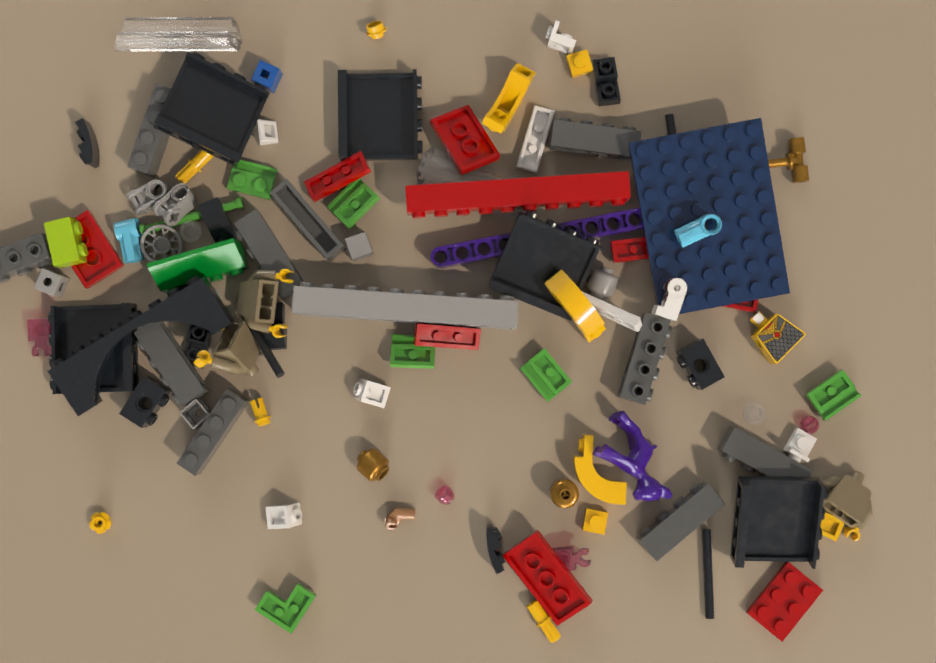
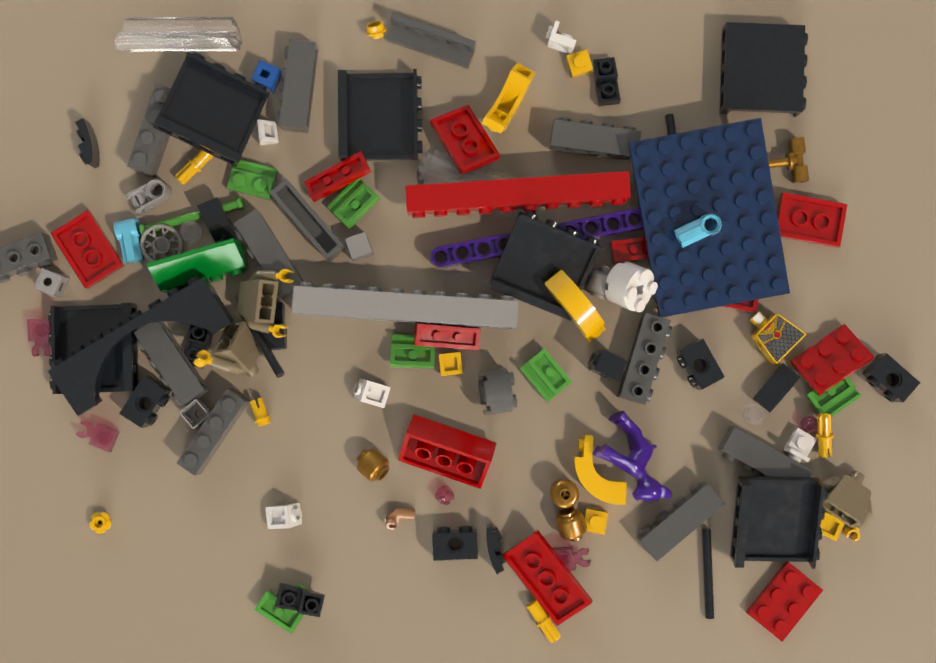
lime brick [44,217,88,268] -> none
light grey piece [153,183,197,226] -> none
white tile [516,105,555,174] -> none
white tile [582,292,642,332] -> none
white leg [651,278,687,321] -> none
none -> clear pink plate [76,421,120,452]
none -> black slope [275,583,325,617]
none -> dark grey brick [276,39,319,133]
none -> dark grey fence [387,13,476,69]
none -> red slope [398,414,497,489]
none -> black brick [432,526,478,561]
none -> yellow plate [439,352,463,376]
none -> dark grey brick [478,368,517,415]
none -> pearl gold head [555,507,587,542]
none -> black brick [588,349,628,381]
none -> white brick [605,261,658,312]
none -> black panel [719,22,808,117]
none -> black slope [752,363,800,413]
none -> red plate [777,192,848,248]
none -> red plate [791,323,874,396]
none -> yellow axle [815,413,834,458]
none -> black brick [862,353,921,403]

